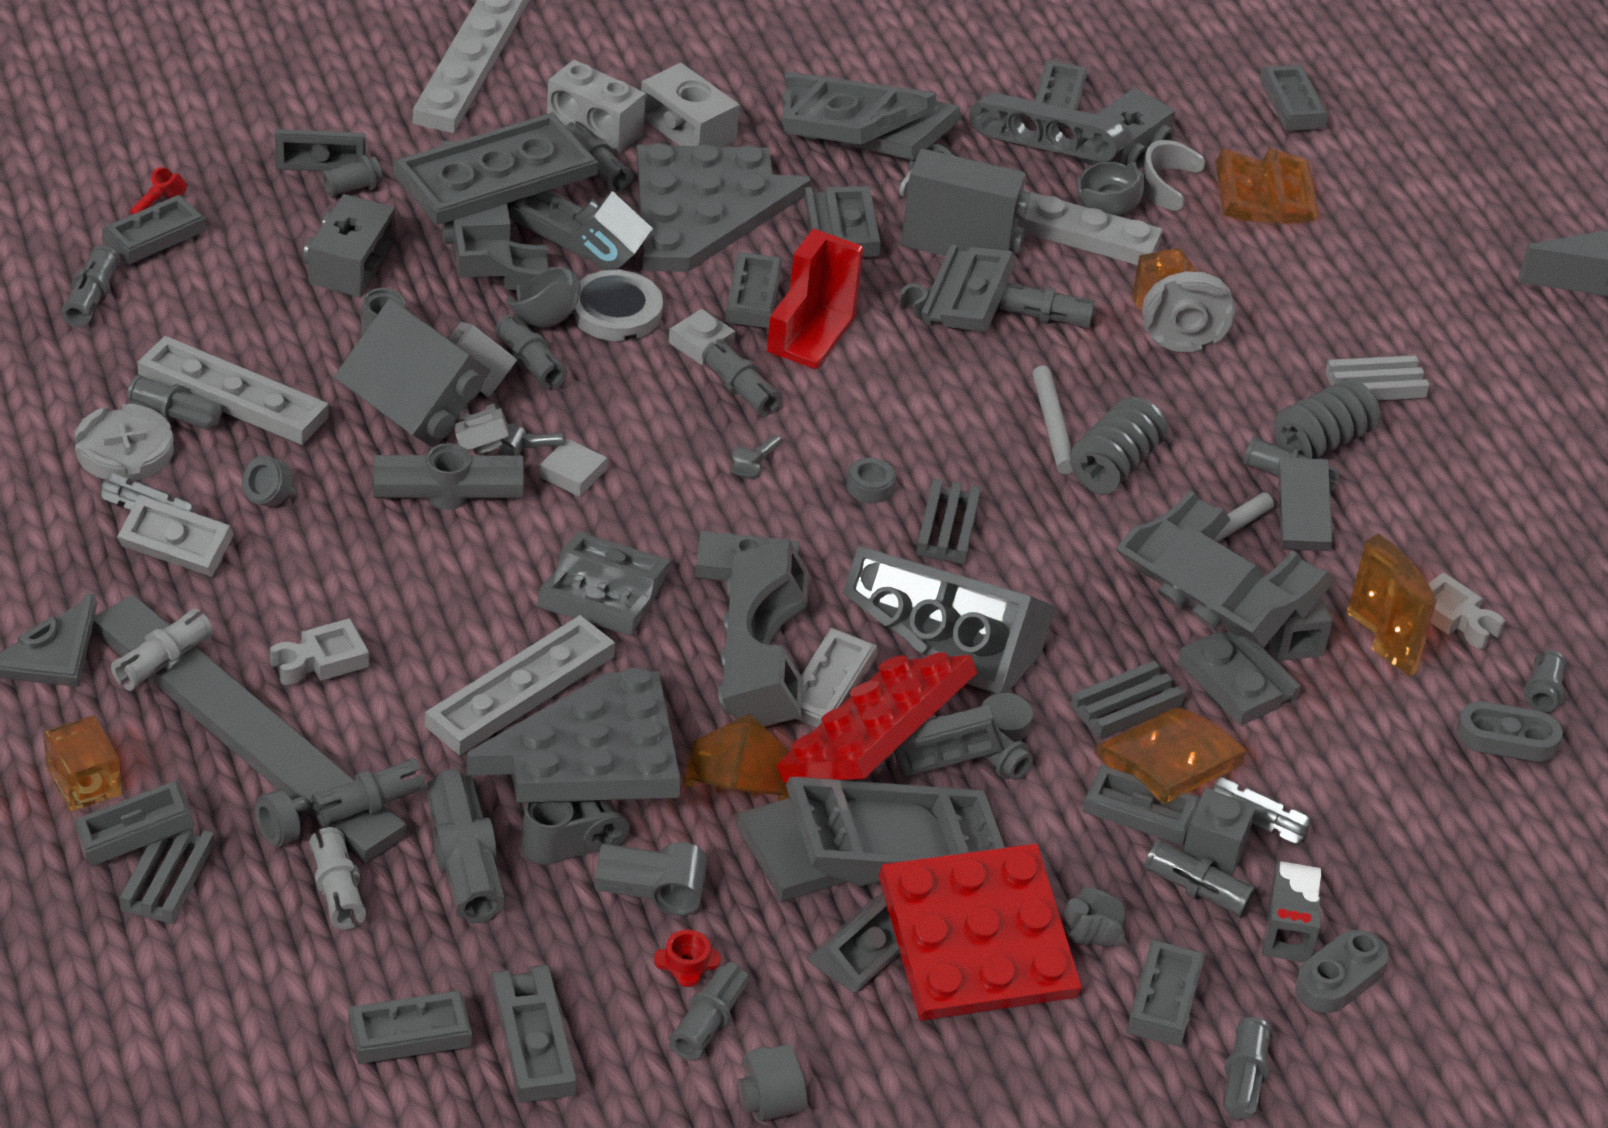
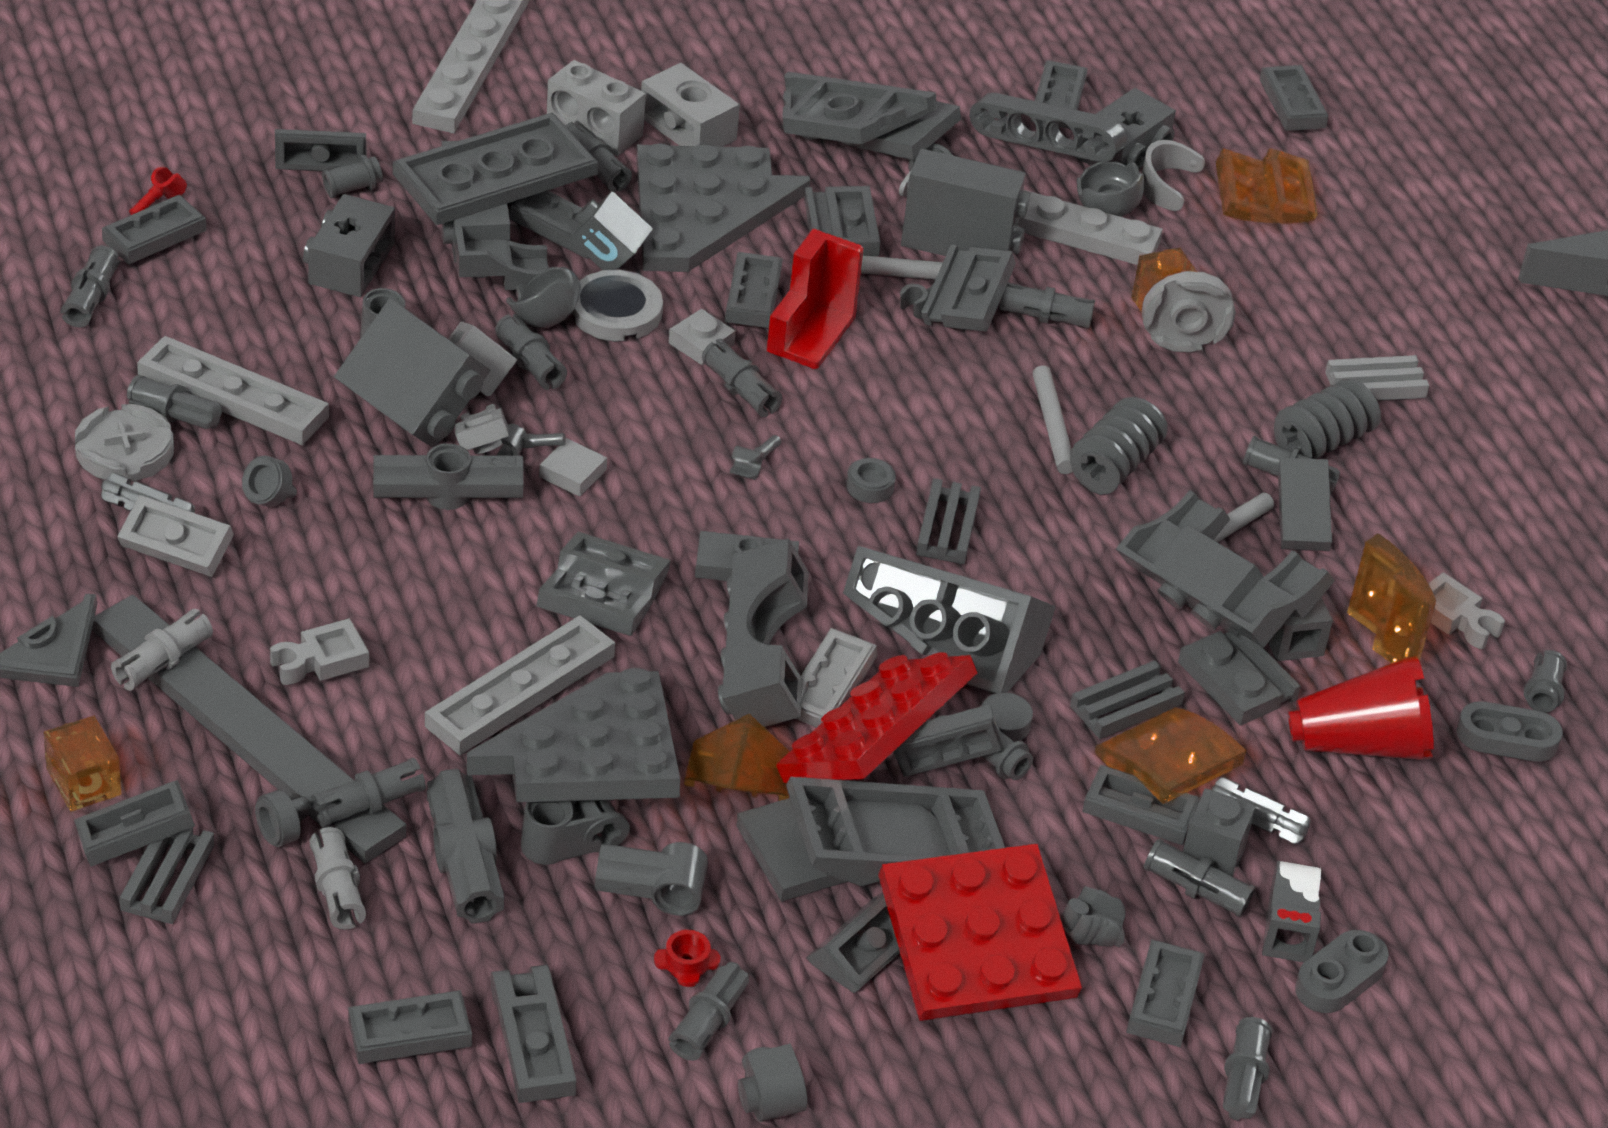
none -> light grey bar [861,255,943,280]
none -> red cone [1288,656,1434,760]

